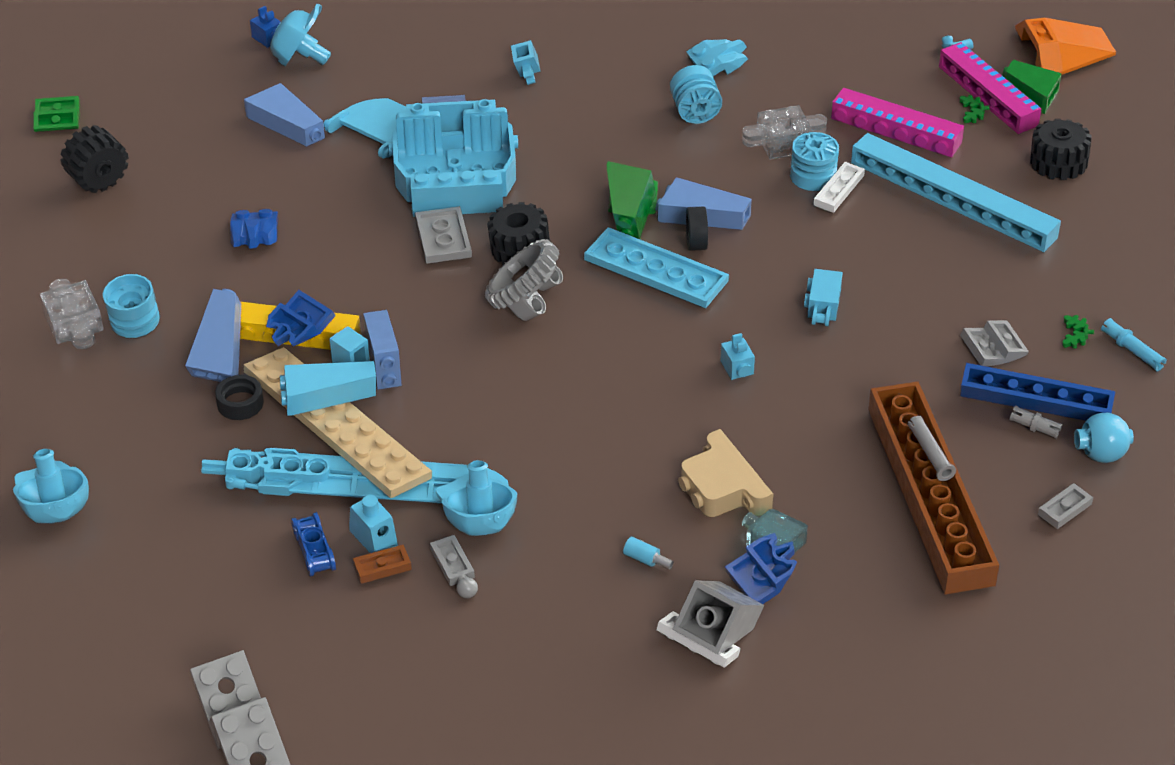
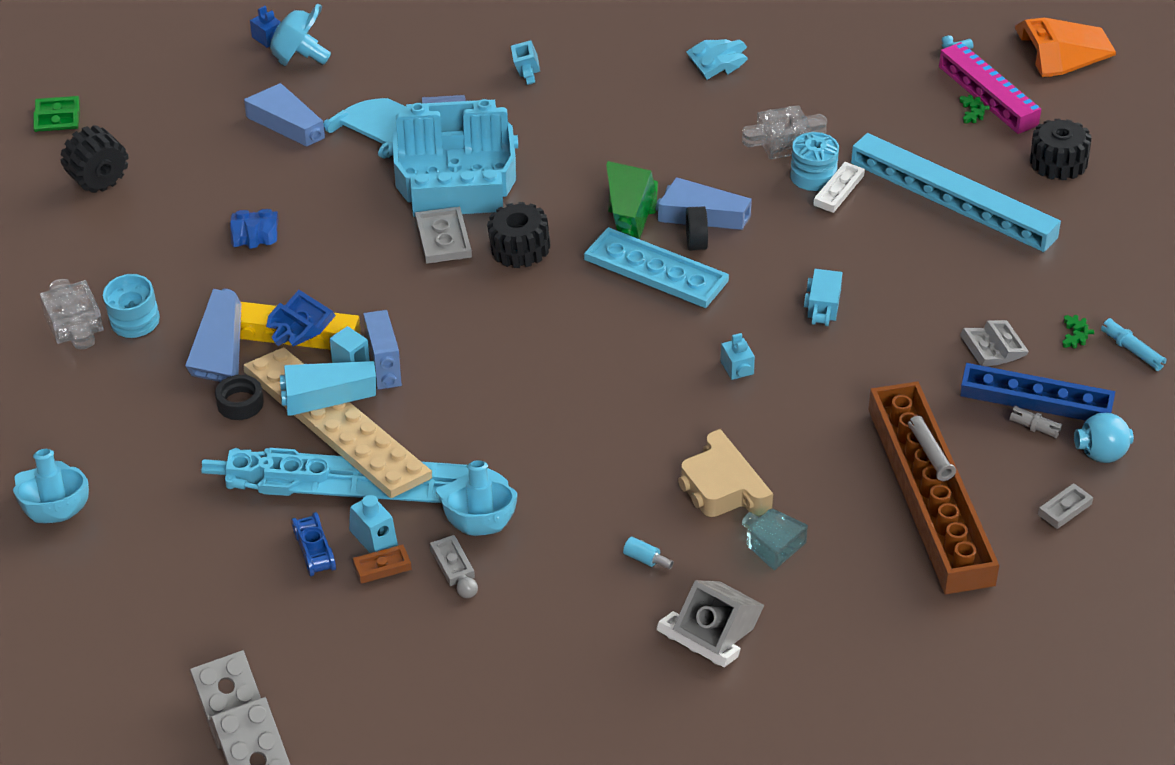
light grey piece [485,239,563,321] -> none
medium azure wheel [670,65,722,124] -> none
blue plate [725,533,797,604] -> none
dark pink brick [831,87,964,157] -> none
green slope [1002,60,1062,114] -> none

